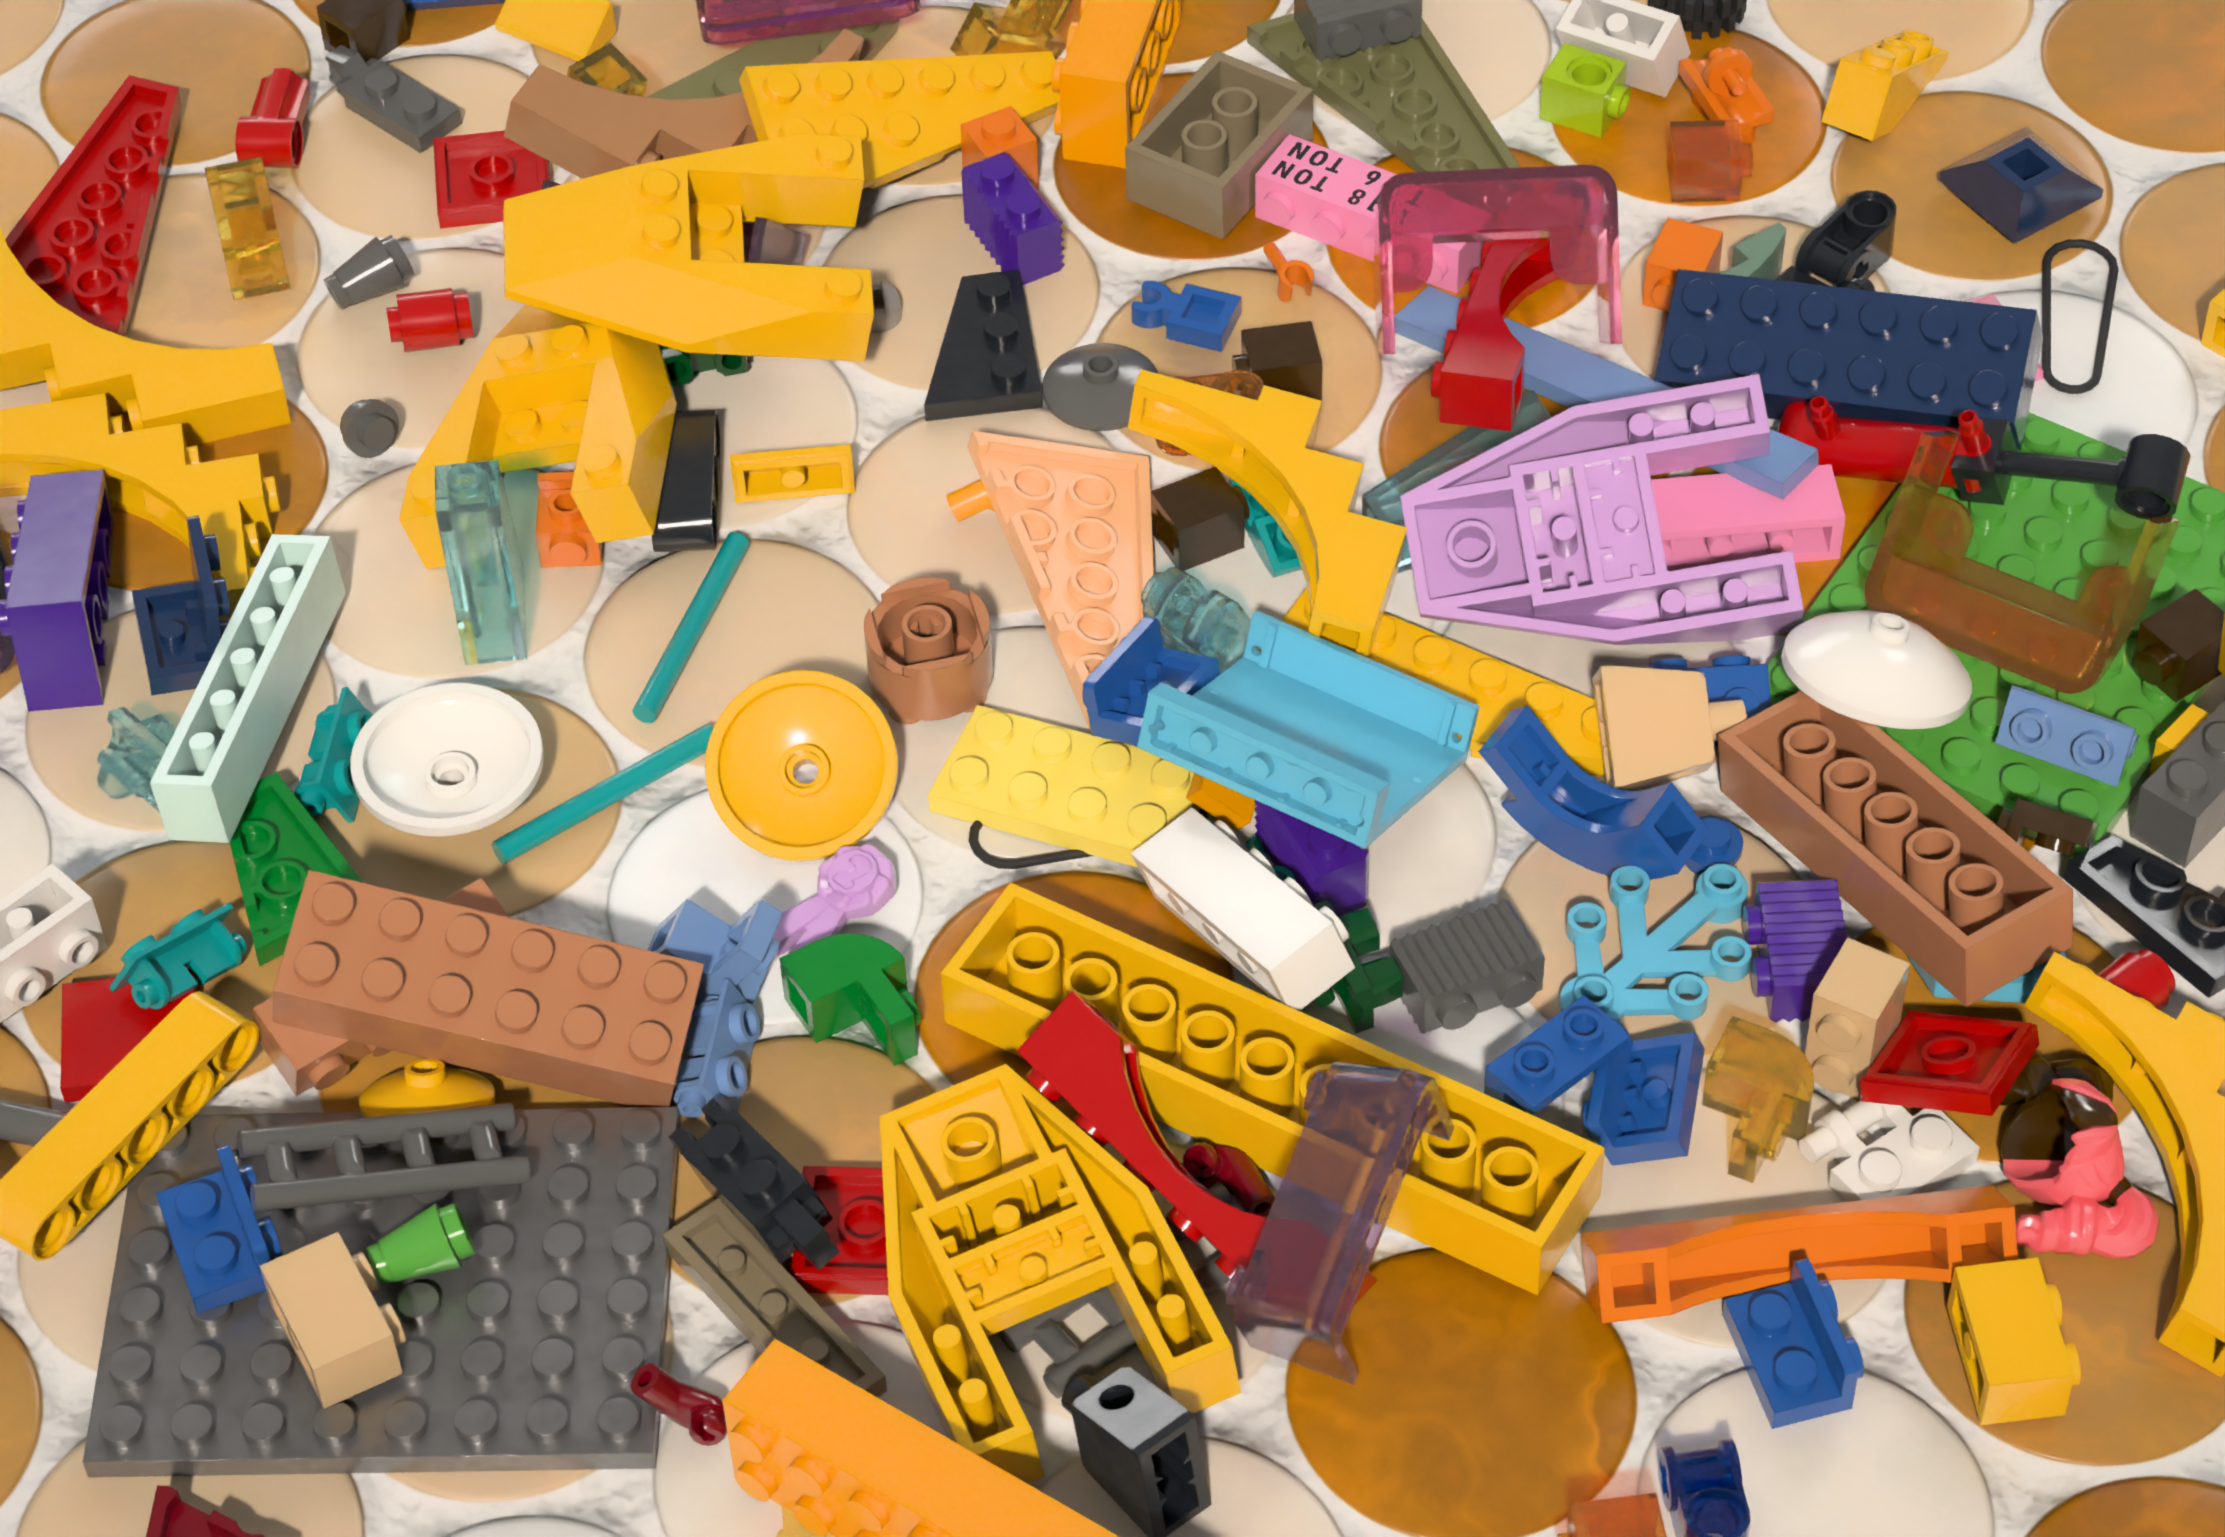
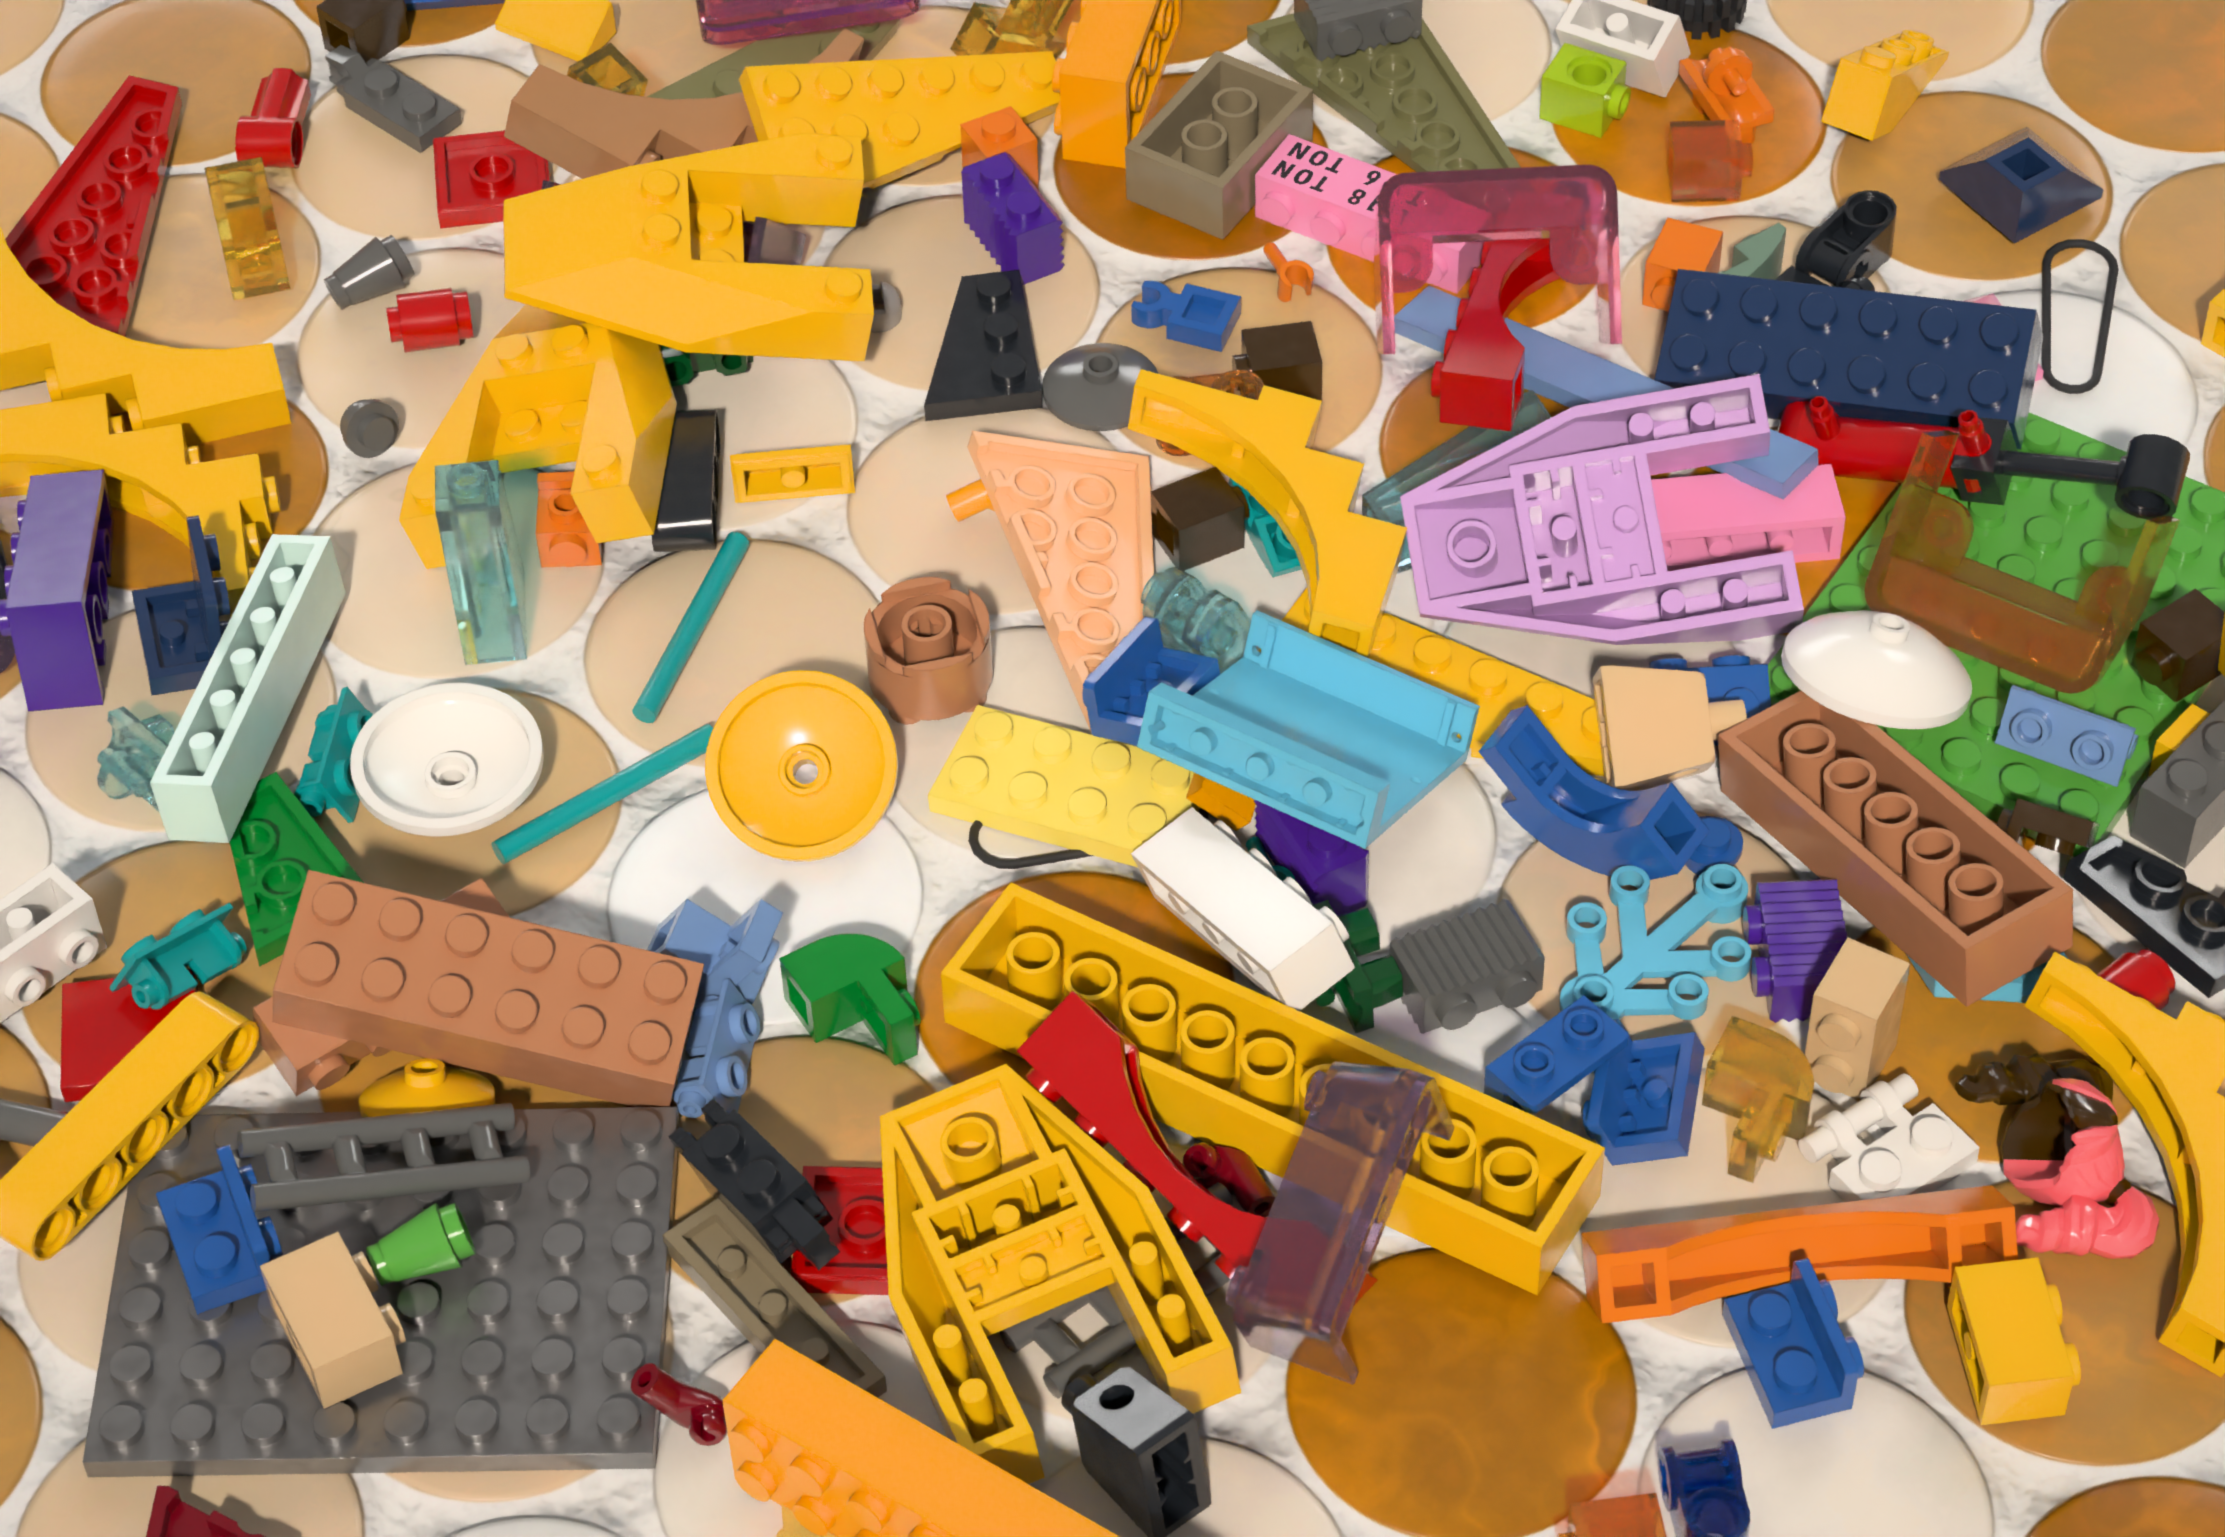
lavender piece [773,844,896,956] -> none
red tile [1859,1011,2039,1116] -> none

